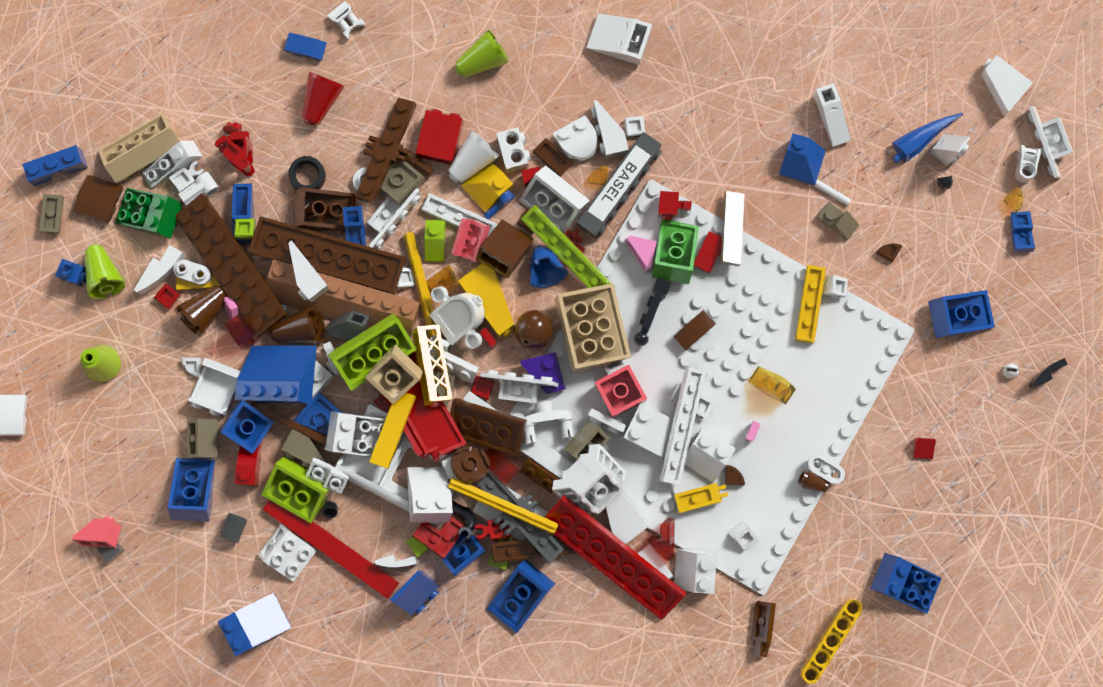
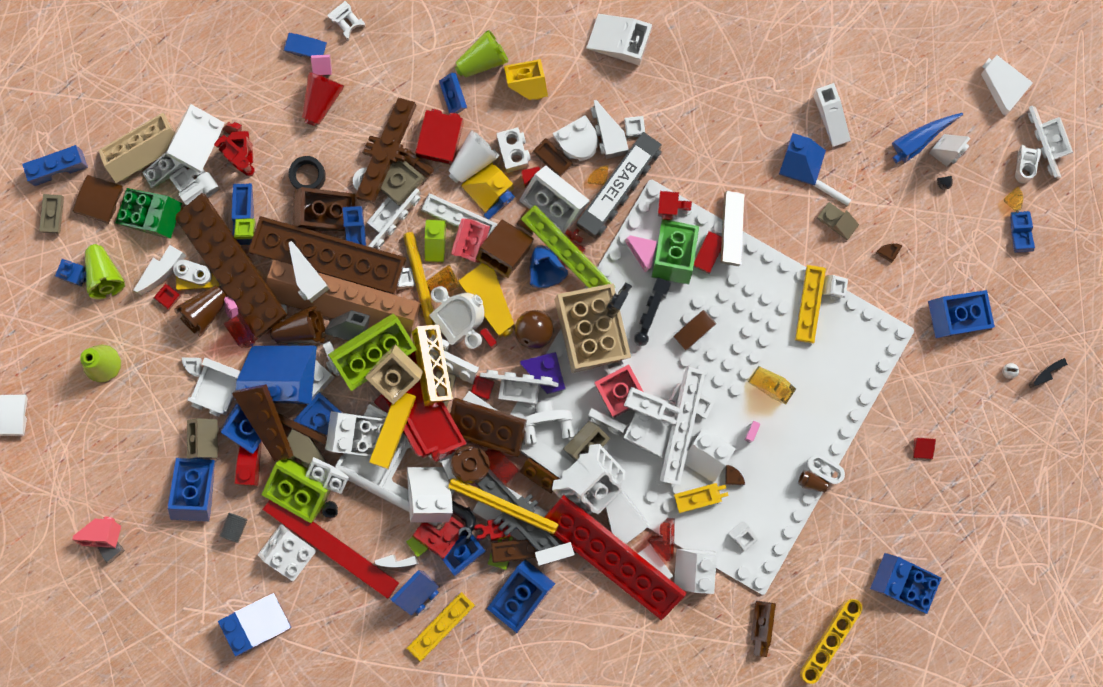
none -> white slope [165,104,224,173]
none -> reddish brown wing [232,384,293,461]
none -> bright pink tile [311,55,332,75]
none -> yellow tile [406,592,476,662]
none -> blue plate [439,73,467,114]
none -> yellow slope [504,59,548,100]
none -> white sticker [535,542,574,565]
none -> black plate [606,282,632,319]
none -> white hinge [624,387,681,425]

